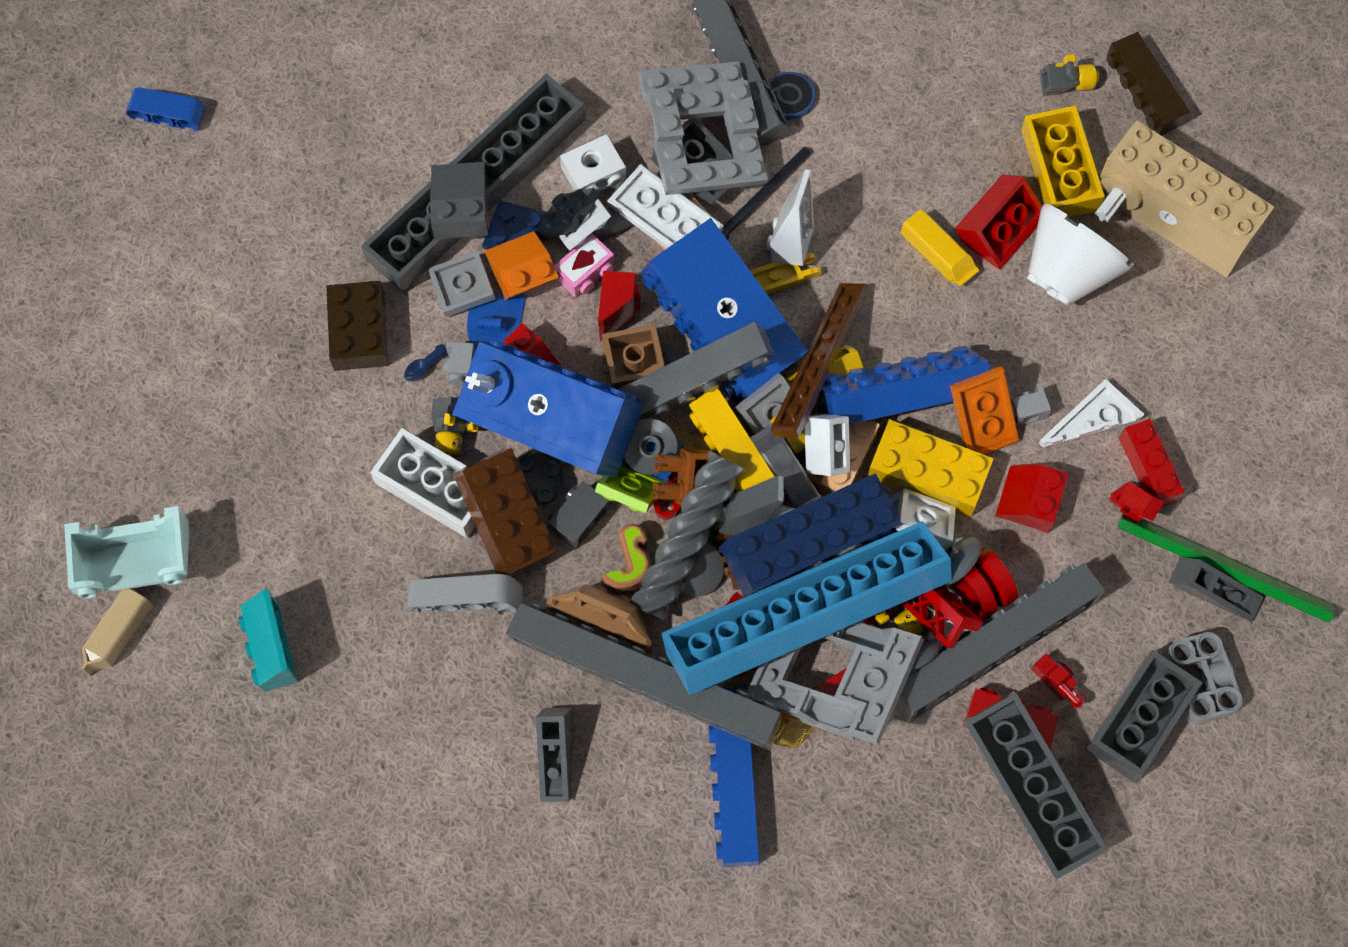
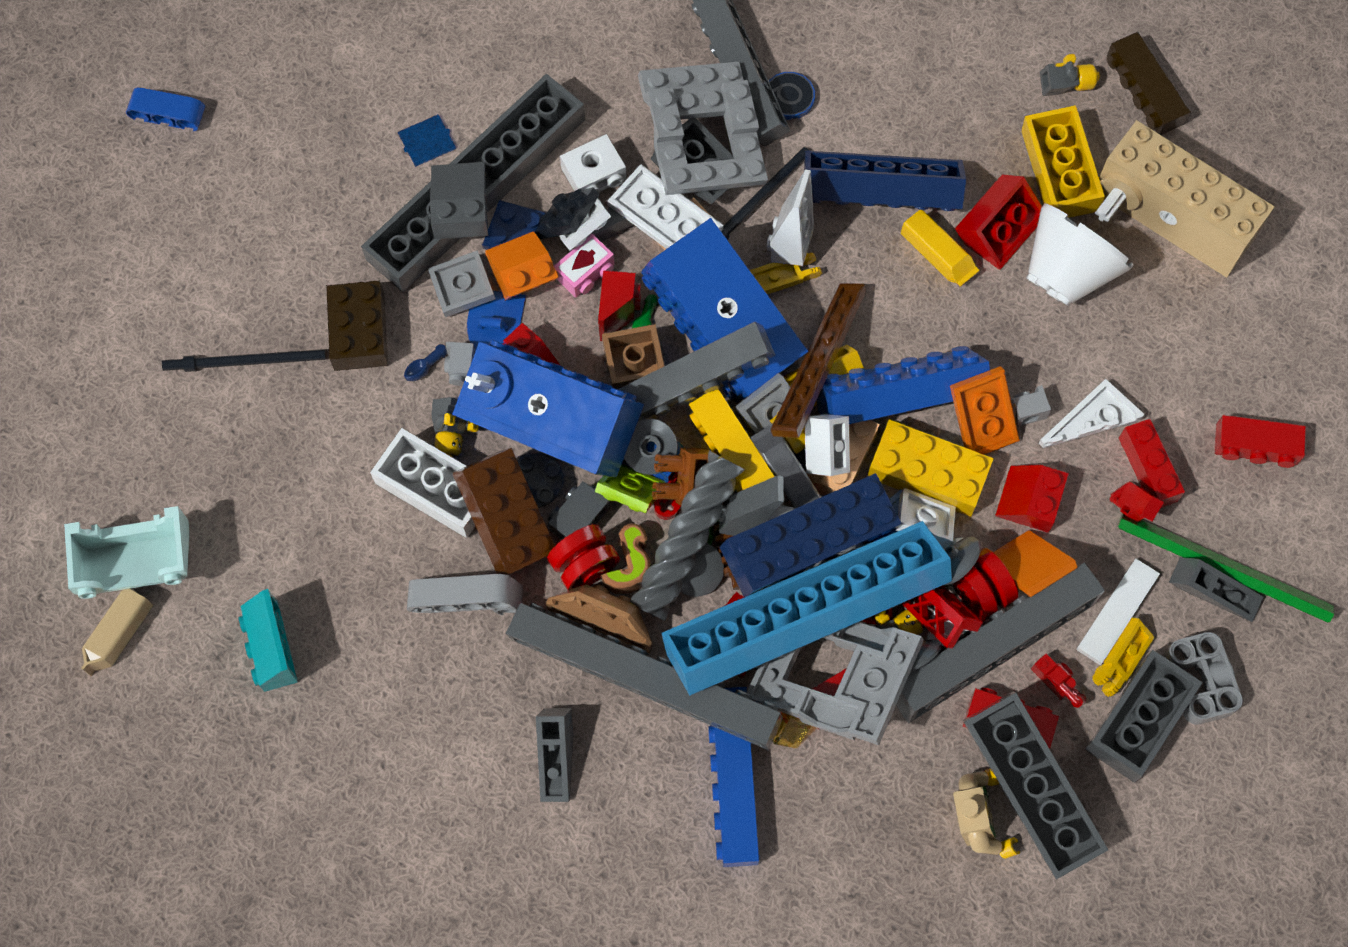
none -> black bar [162,349,326,372]
none -> clear blue piece [398,114,456,167]
none -> red wheel [547,524,620,591]
none -> green piece [632,294,658,328]
none -> dark blue brick [804,150,966,211]
none -> tan torso [953,768,1020,859]
none -> orange tile [994,530,1078,597]
none -> white tile [1076,559,1160,665]
none -> yellow hinge [1092,617,1154,697]
none -> red brick [1214,415,1306,468]

